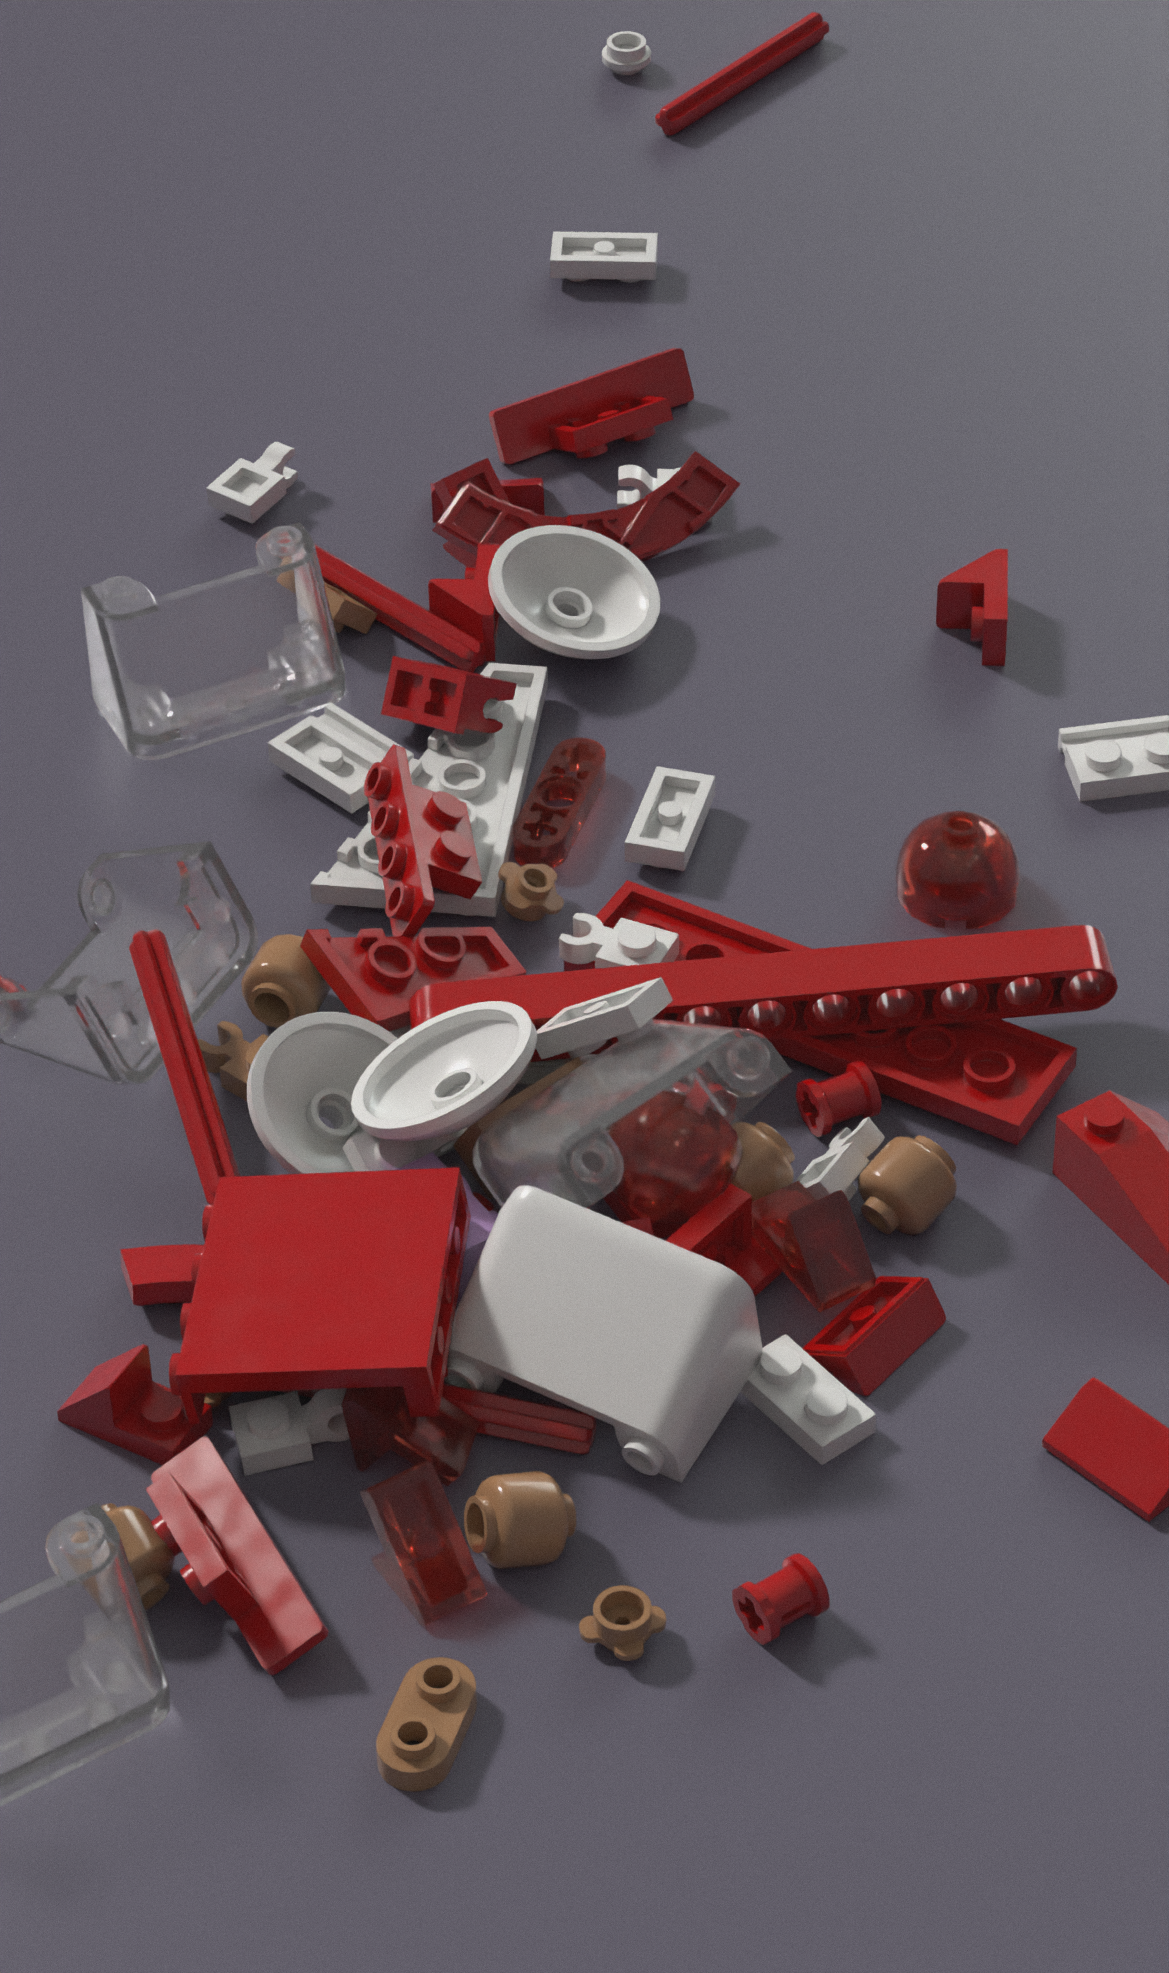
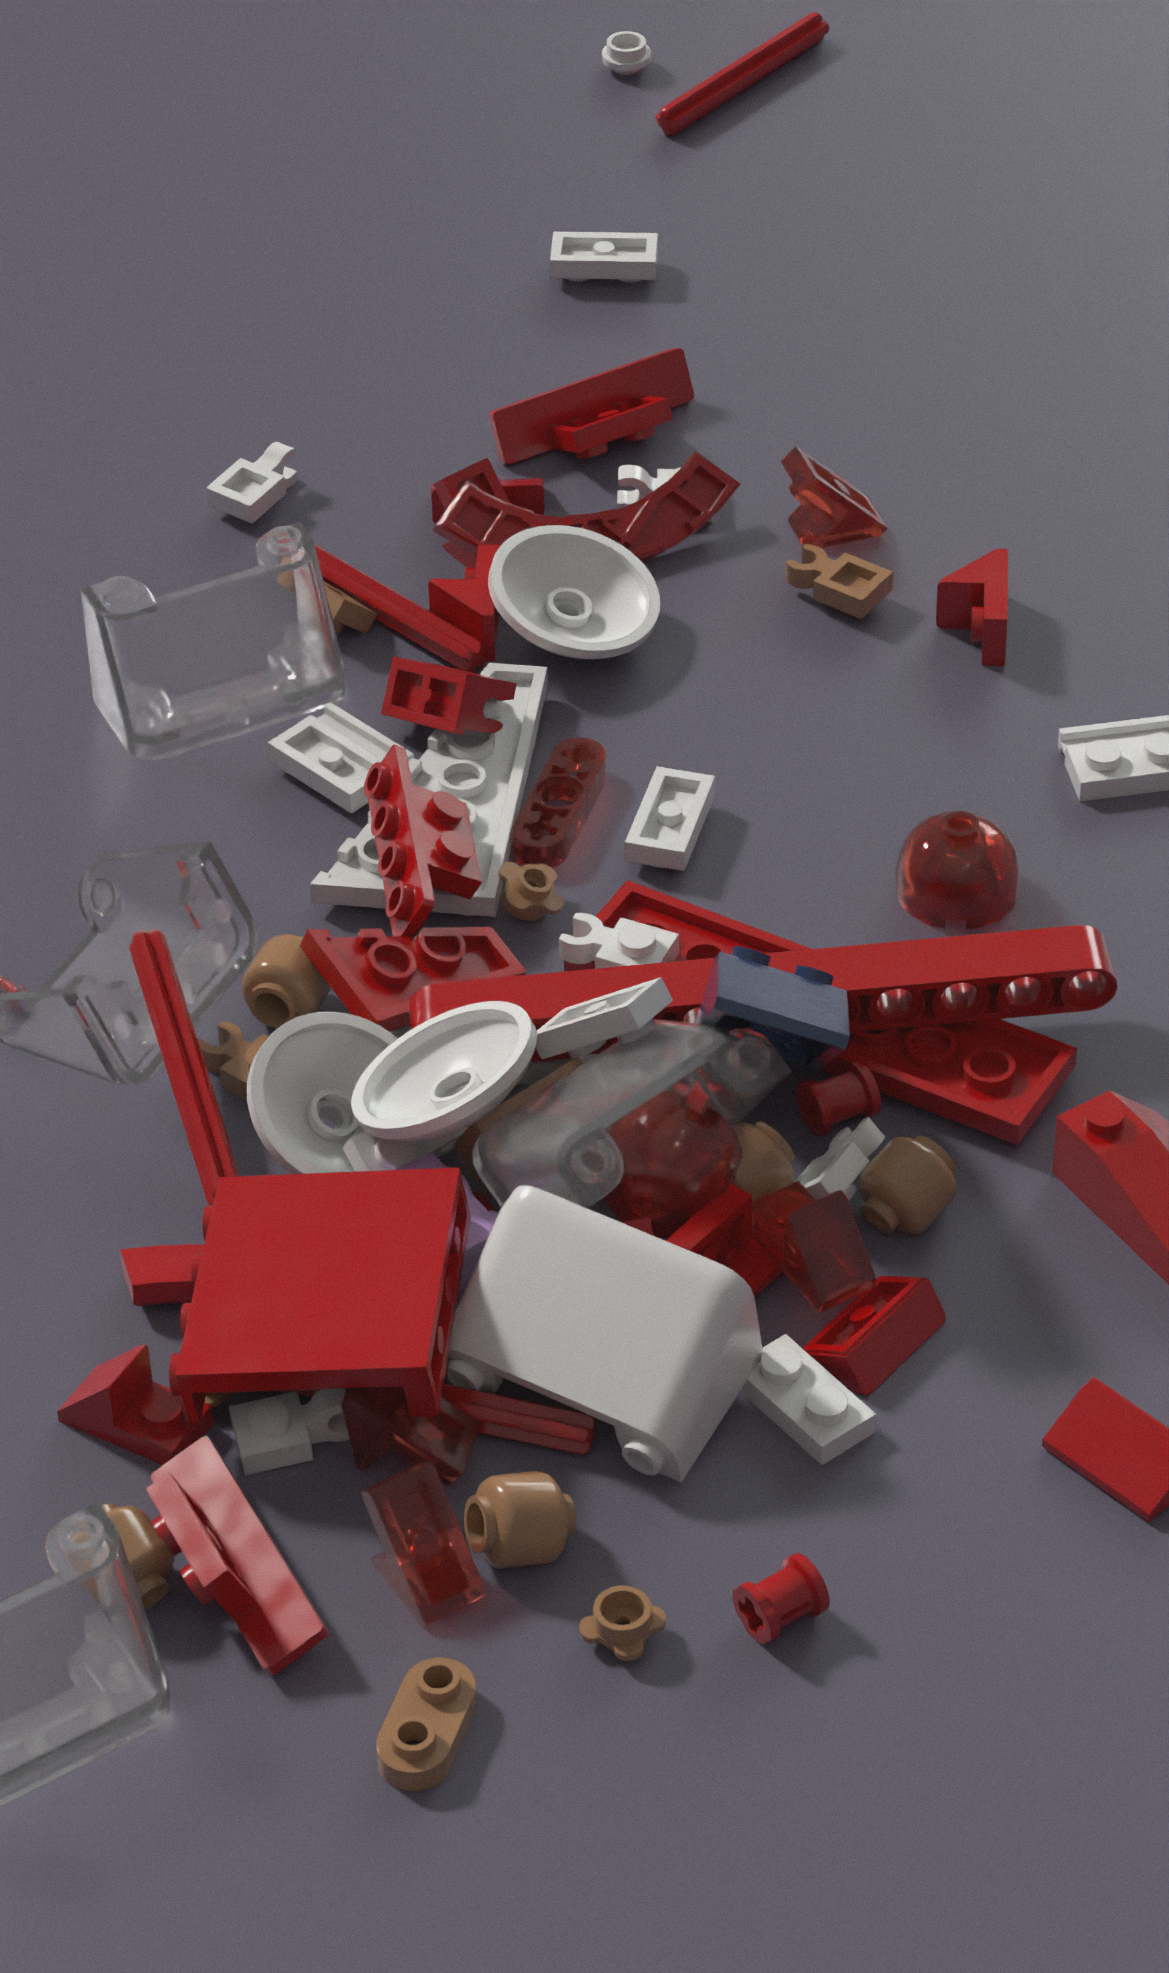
none -> slope [692,946,850,1071]
none -> clear red slope [781,446,888,548]
none -> medium nougat plate [785,544,893,619]

